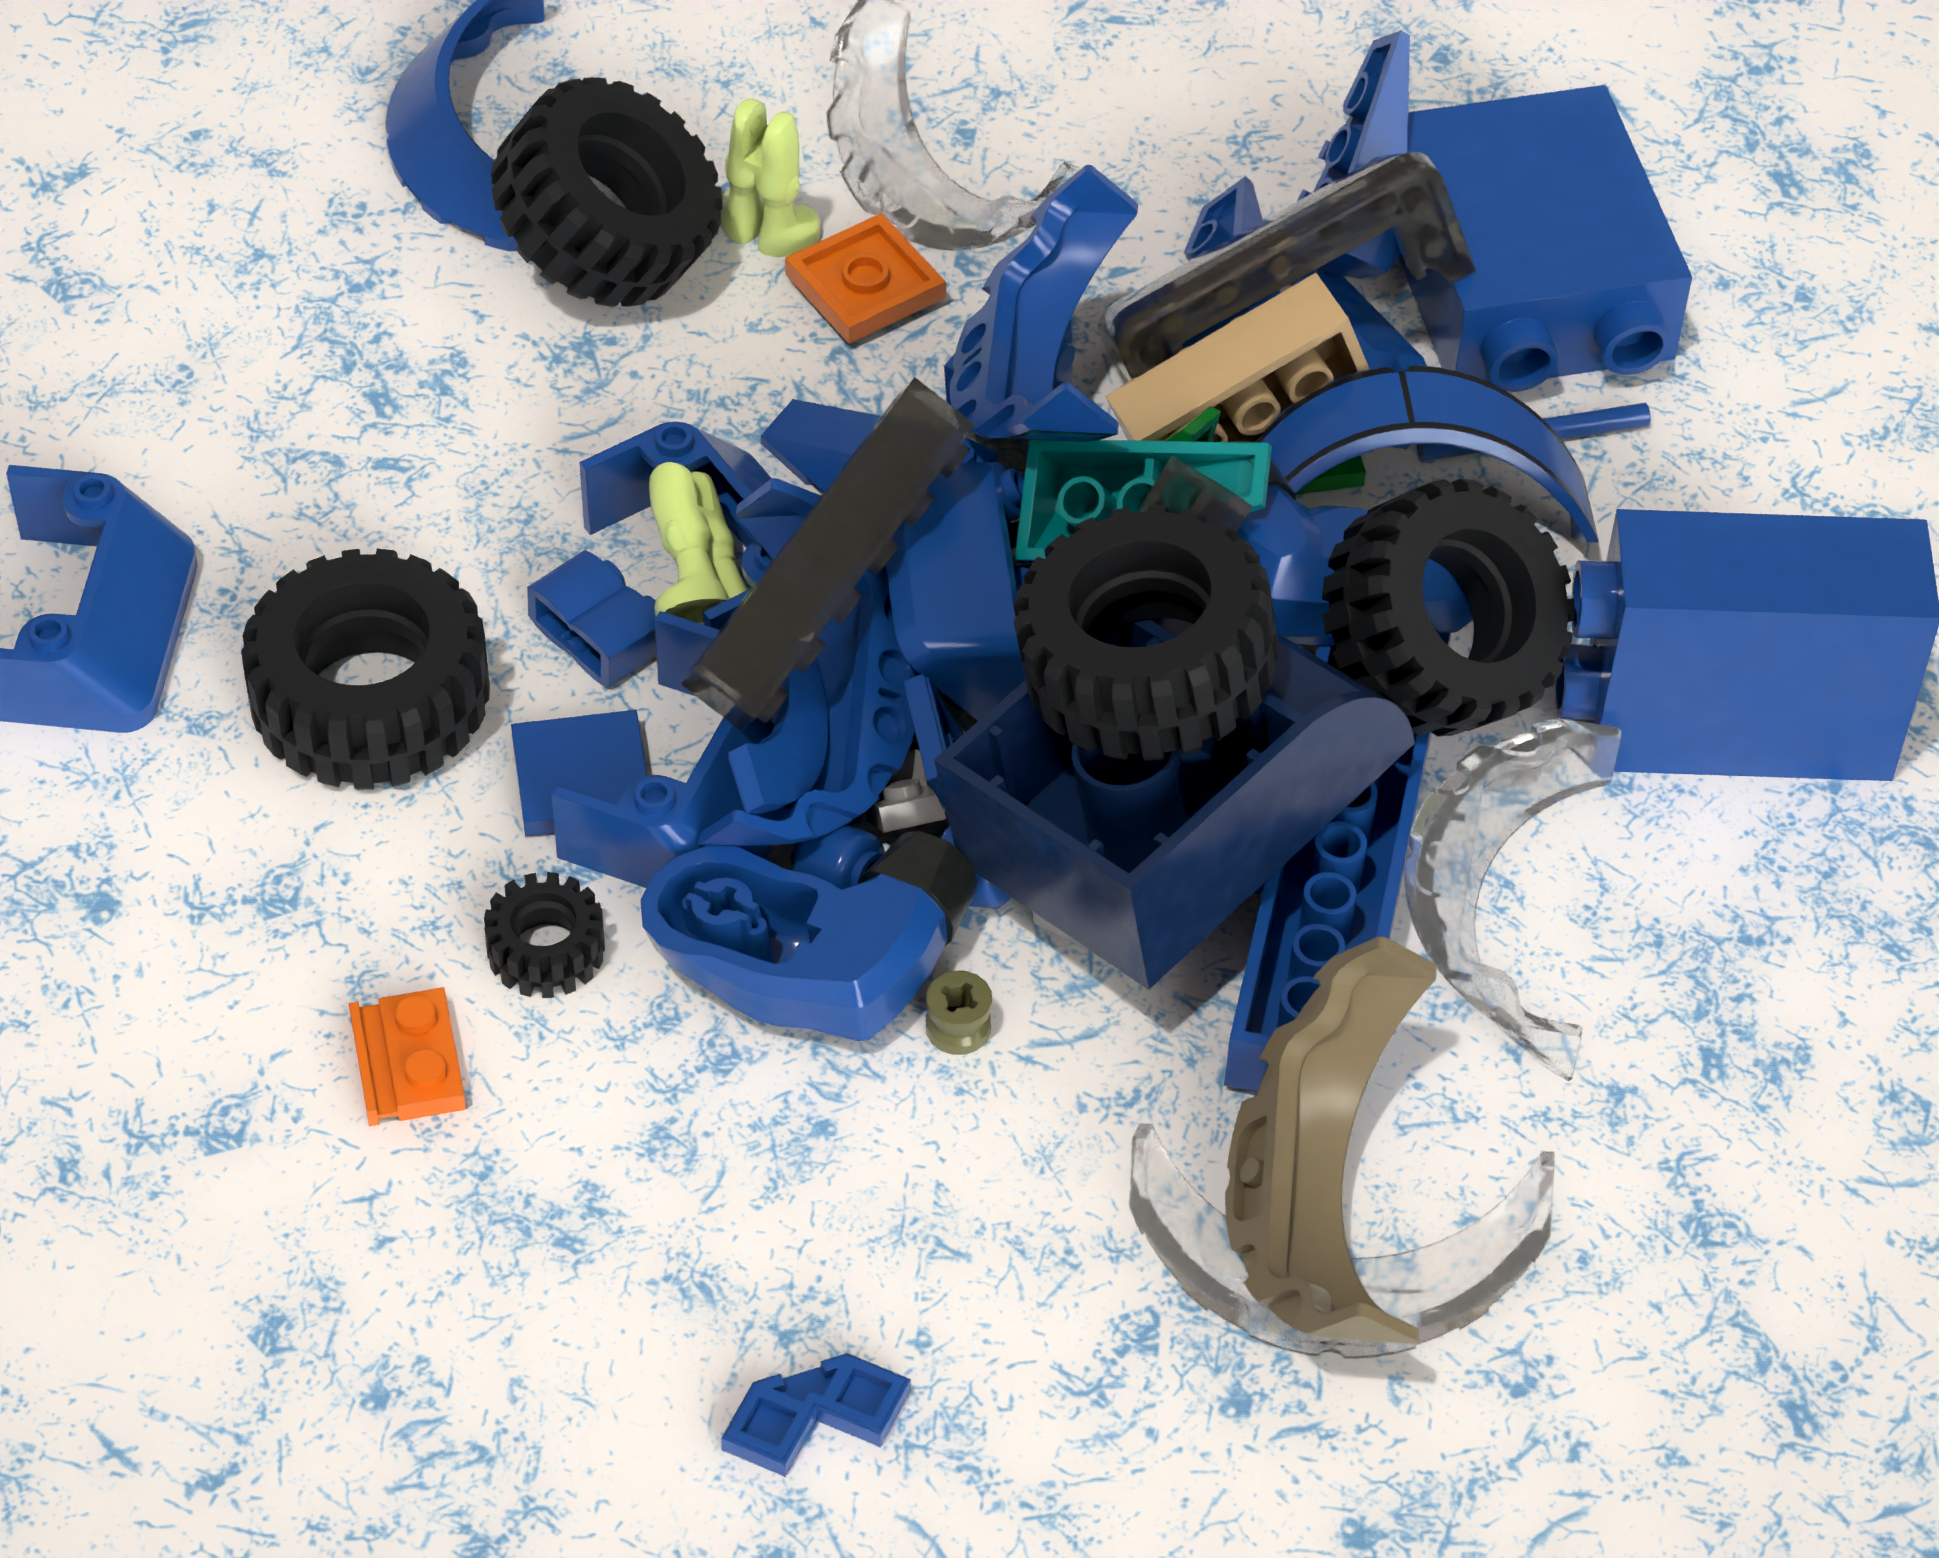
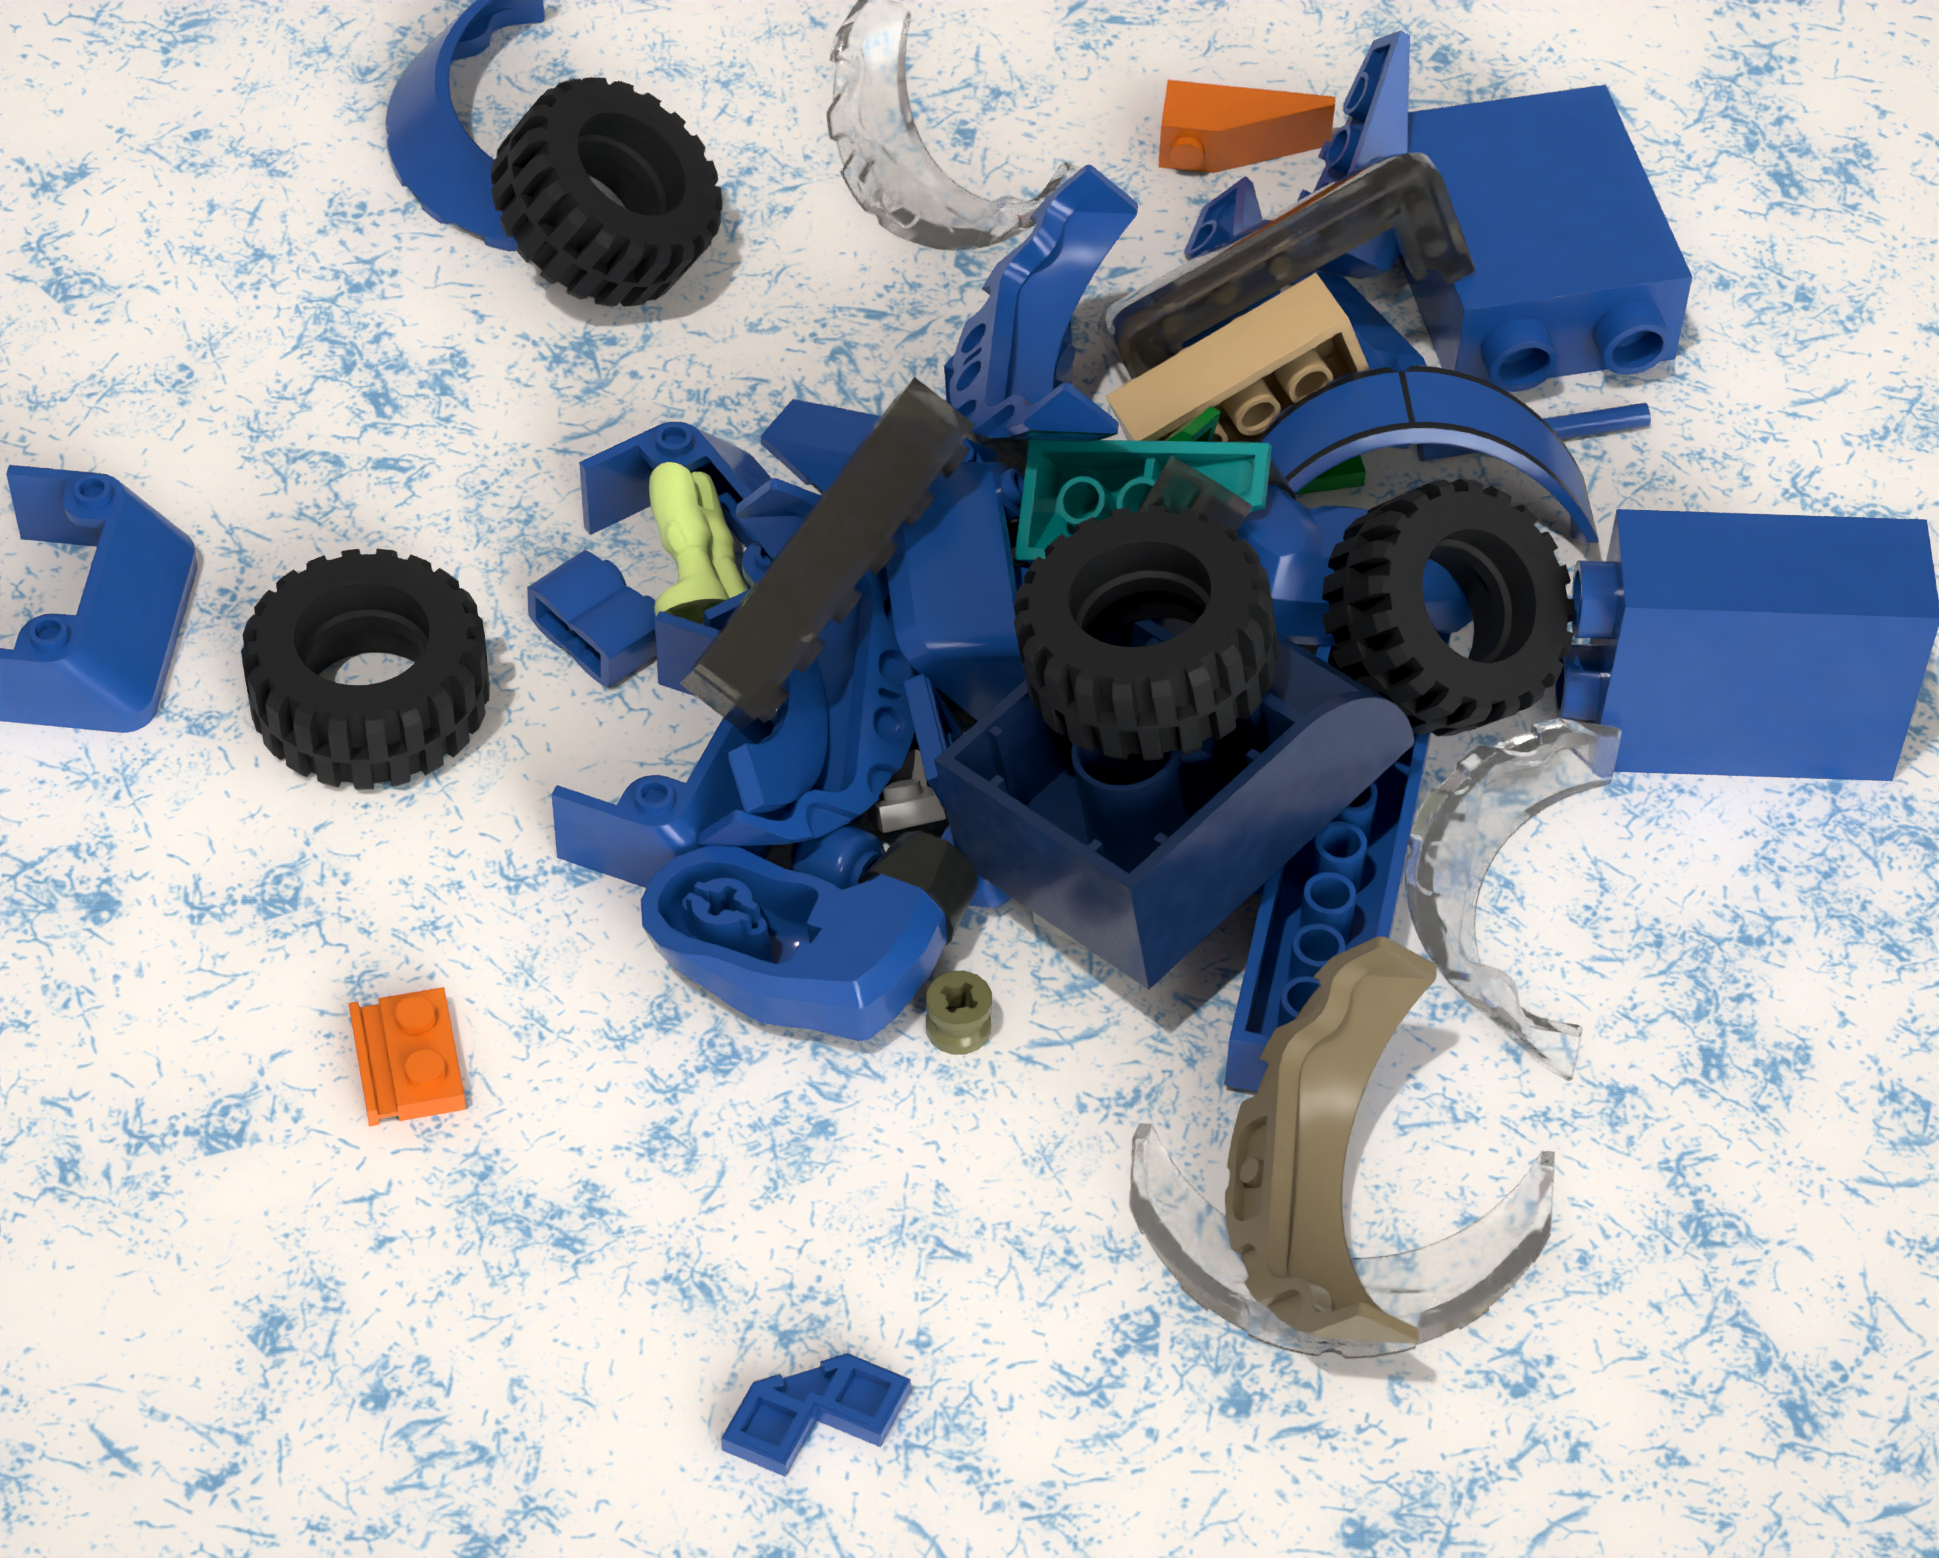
black tyre [484,872,605,998] -> none
blue tile [511,709,647,837] -> none
yellowish green piece [720,98,820,257] -> none
orange plate [785,213,946,344] -> none
none -> orange slope [1158,80,1336,173]

